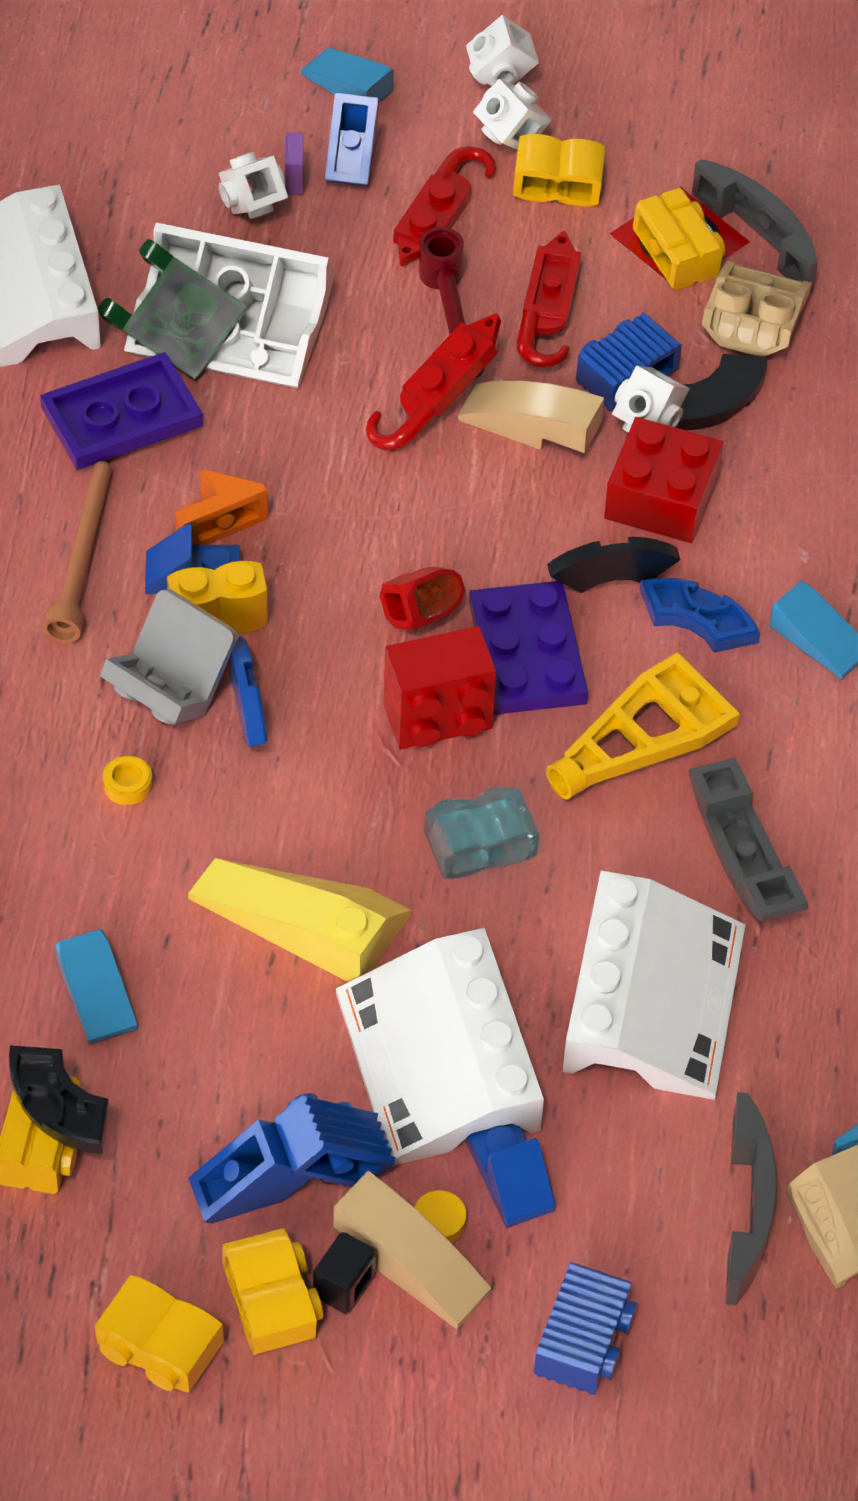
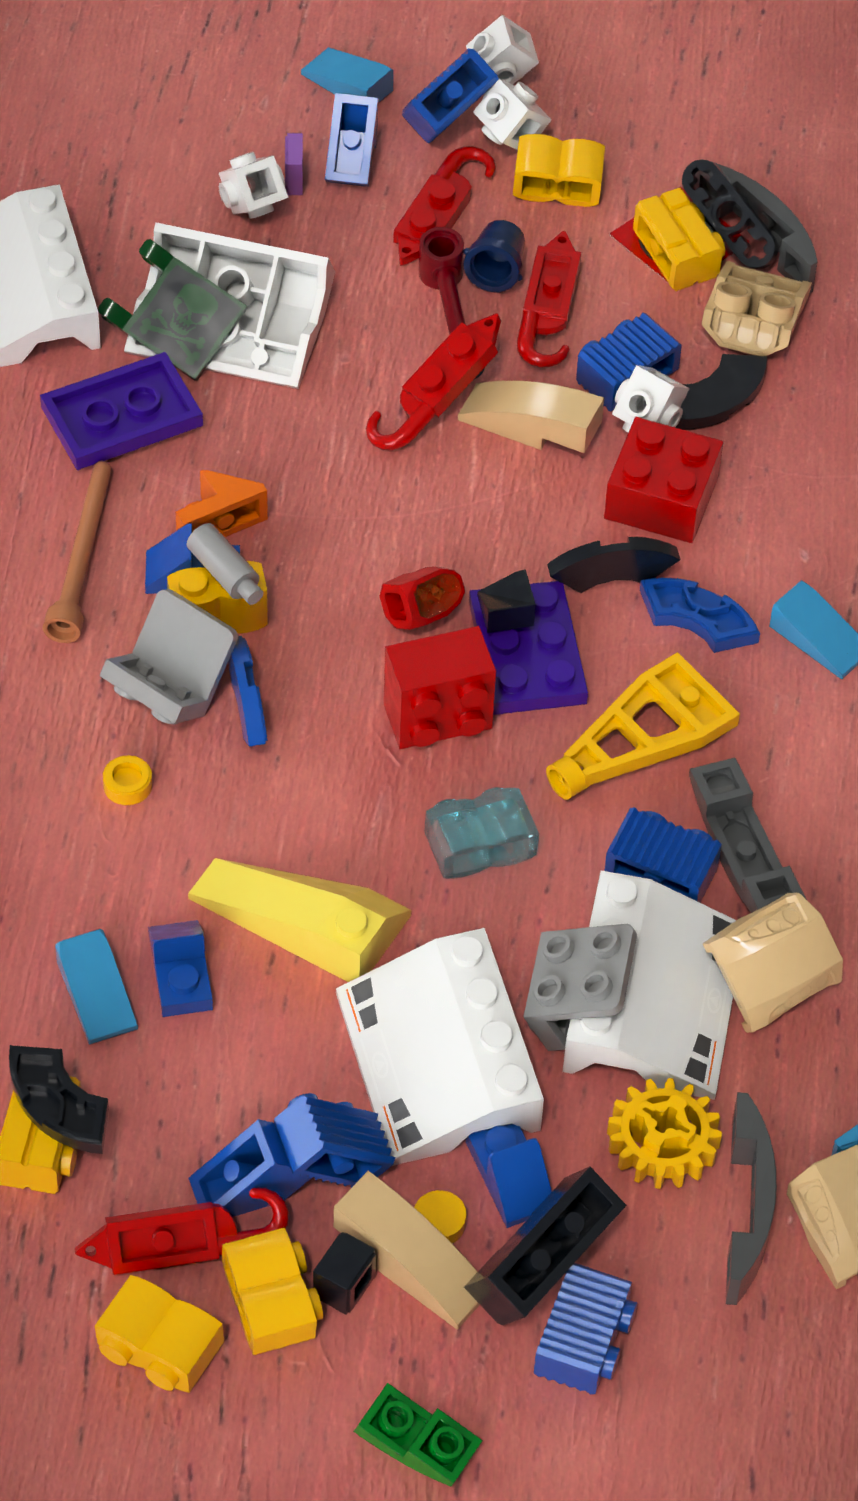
none -> red plate [75,1188,289,1275]
none -> blue slope [148,920,213,1017]
none -> light grey cylinder [187,523,263,605]
none -> green slope [353,1383,483,1487]
none -> blue brick [402,48,499,144]
none -> dark blue piece [463,220,525,292]
none -> black piece [464,1167,627,1325]
none -> black slope [477,570,536,633]
none -> light grey bracket [523,924,637,1051]
none -> blue brick [604,807,722,903]
none -> yellow gear [607,1078,722,1189]
none -> black beam [682,160,779,269]
none -> tan slope [703,893,843,1033]

